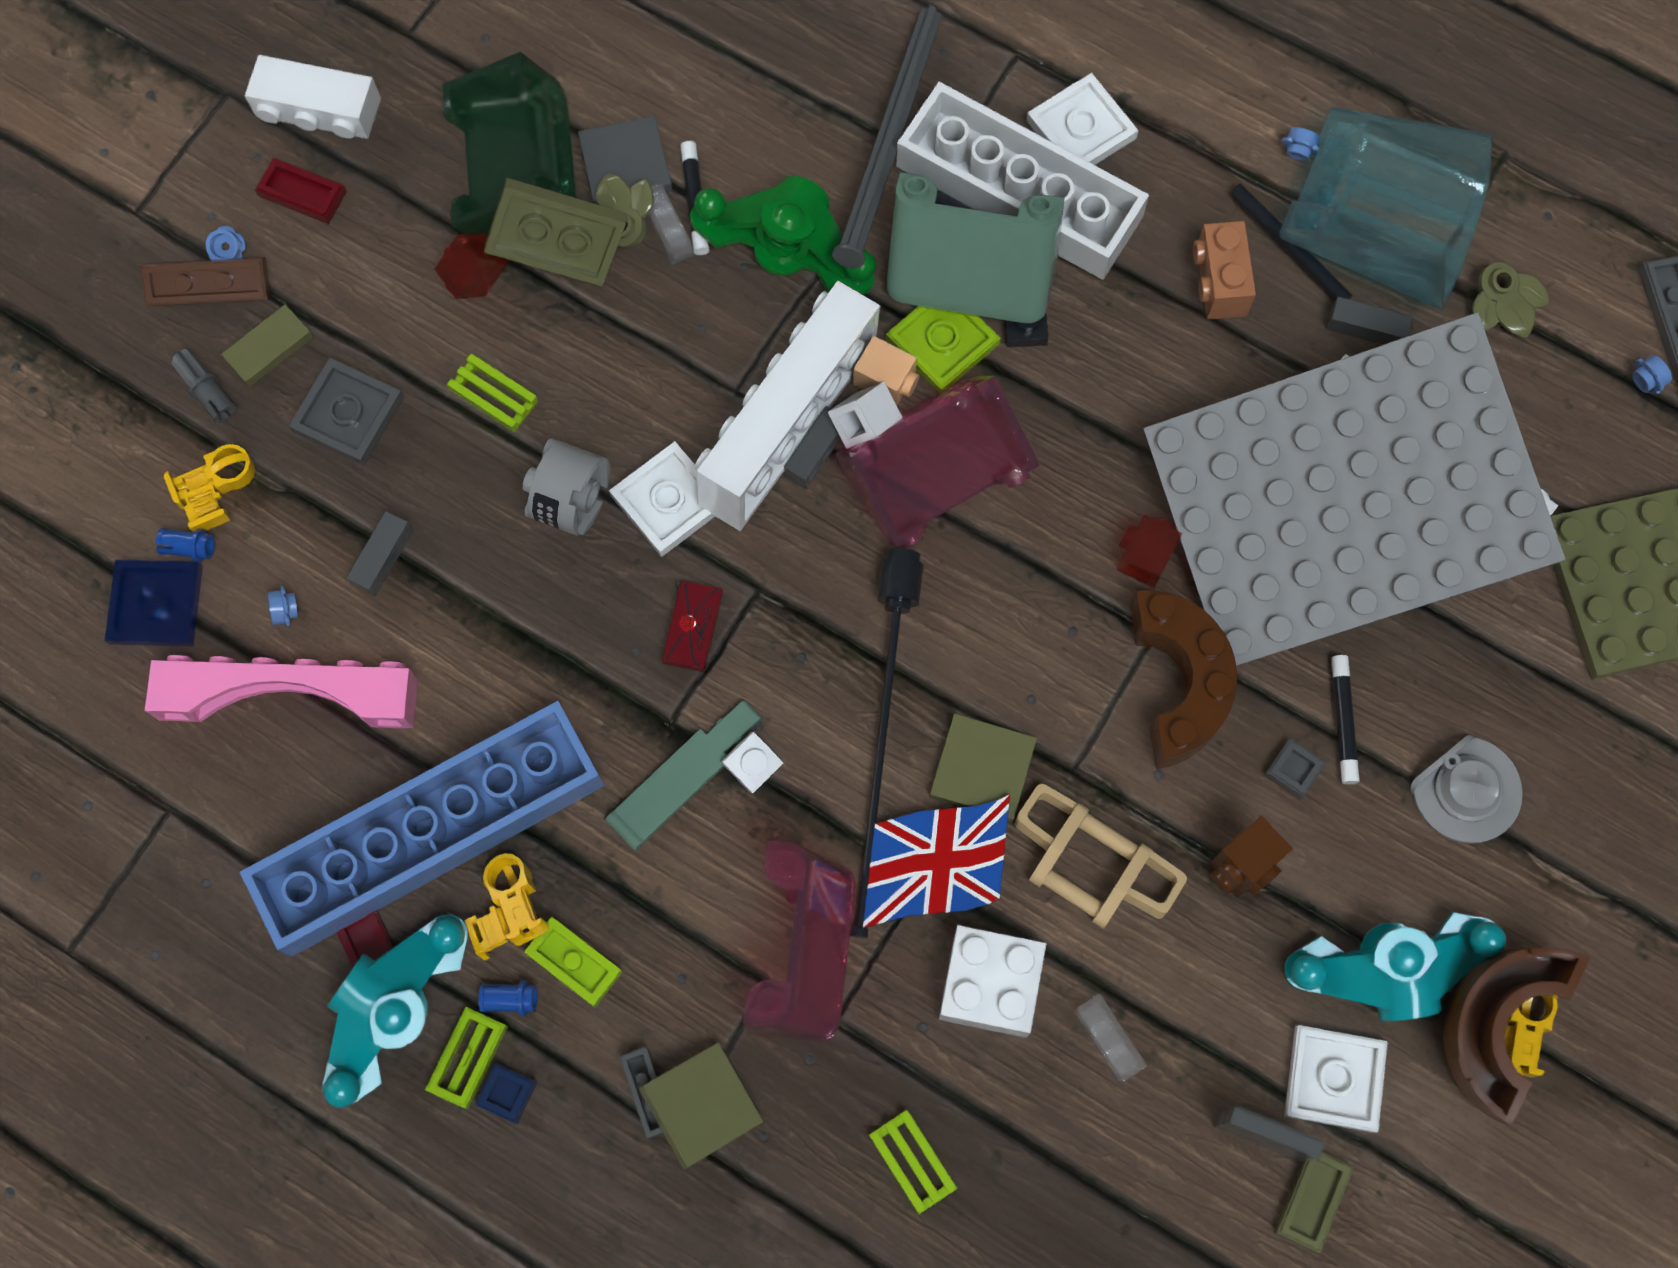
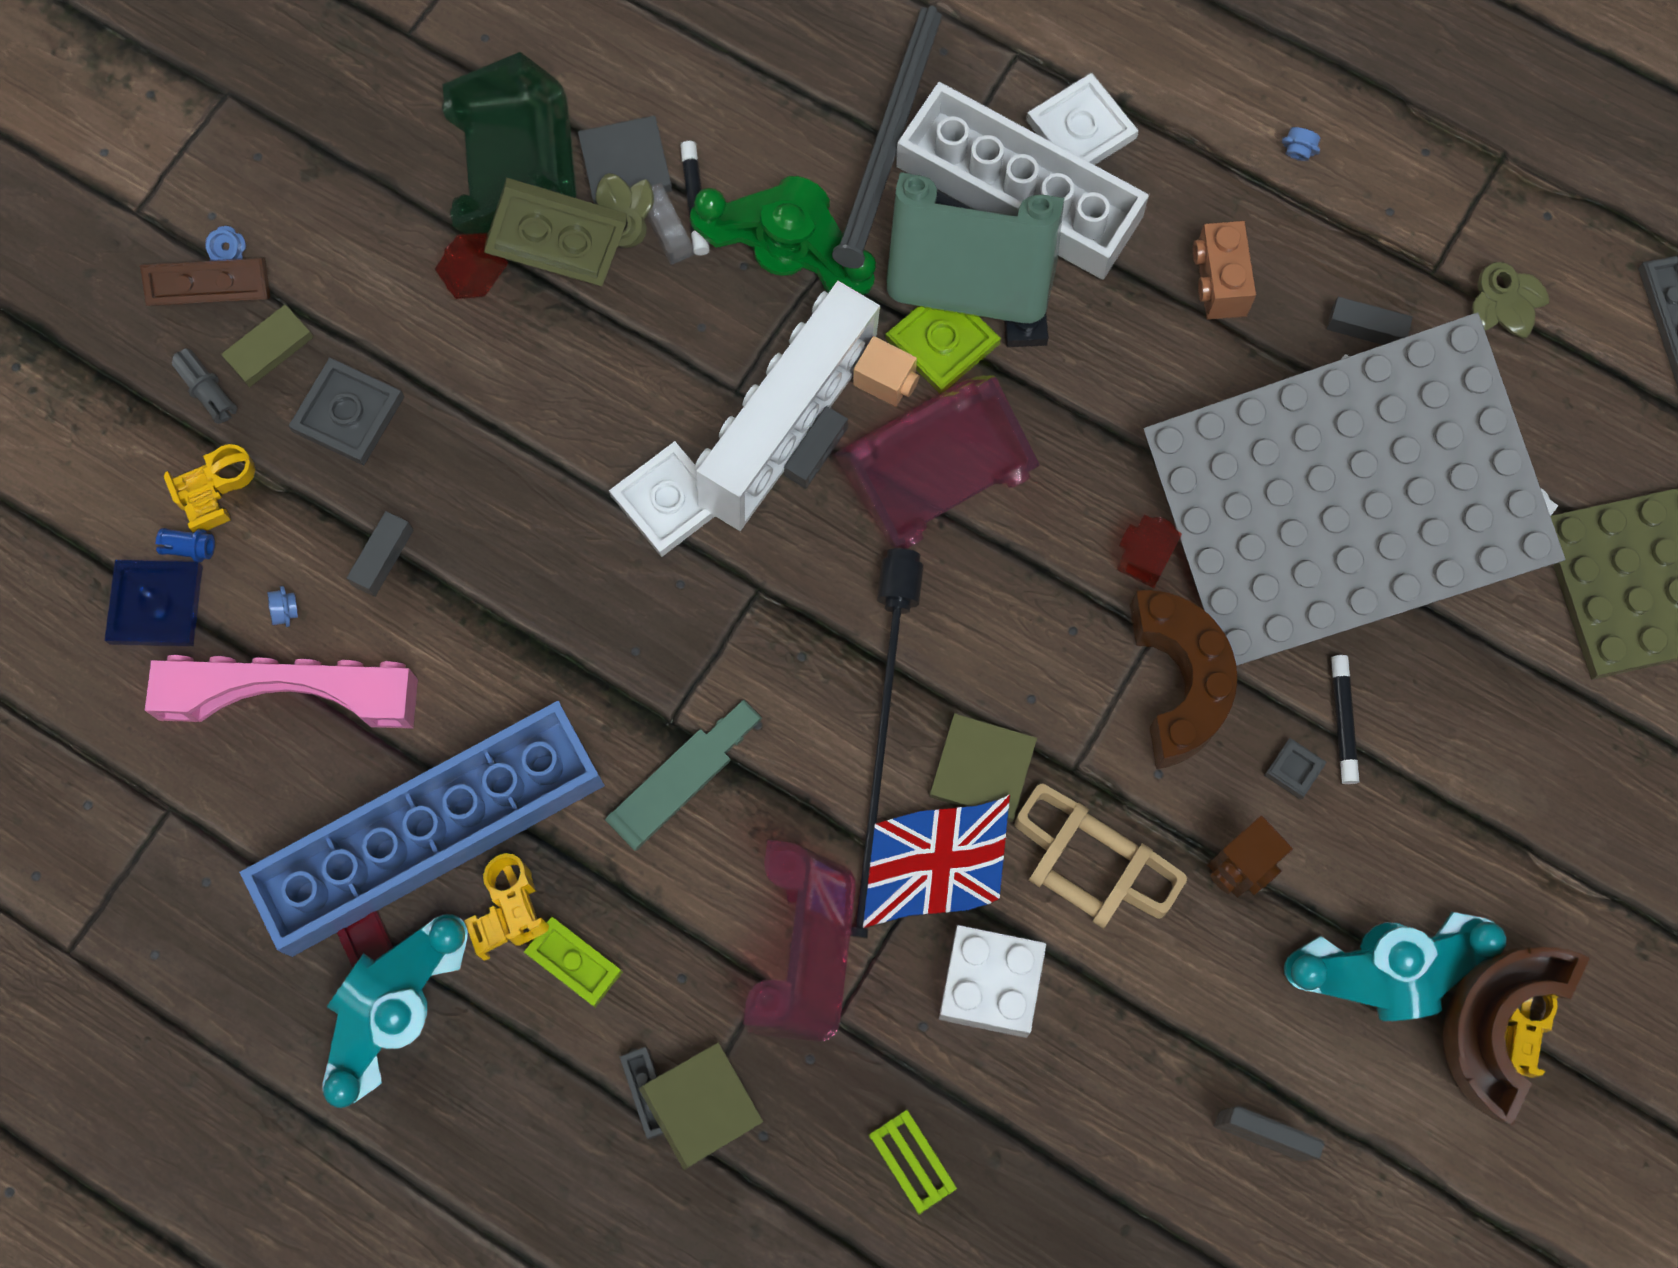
white brick [245,55,381,139] -> none
dark red tile [255,157,347,224] -> none
lime tile [425,1007,508,1110] -> none
lime tile [446,353,539,432] -> none
dark blue tile [475,1063,537,1125] -> none
blue pin [478,980,538,1016] -> none
light grey brick [523,438,611,536] -> none
dark red tile [662,581,723,673] -> none
white plate [721,732,783,793] -> none
white brick [828,381,903,449] -> none
clear piece [1074,993,1147,1083] -> none
black bar [1230,184,1353,301] -> none
olive tile [1274,1152,1354,1254] -> none
clear light blue windscreen [1280,107,1493,310] -> none
white tile [1284,1025,1388,1133] -> none
light grey hat [1411,735,1523,844] -> none
medium blue plate [1632,355,1672,394] -> none

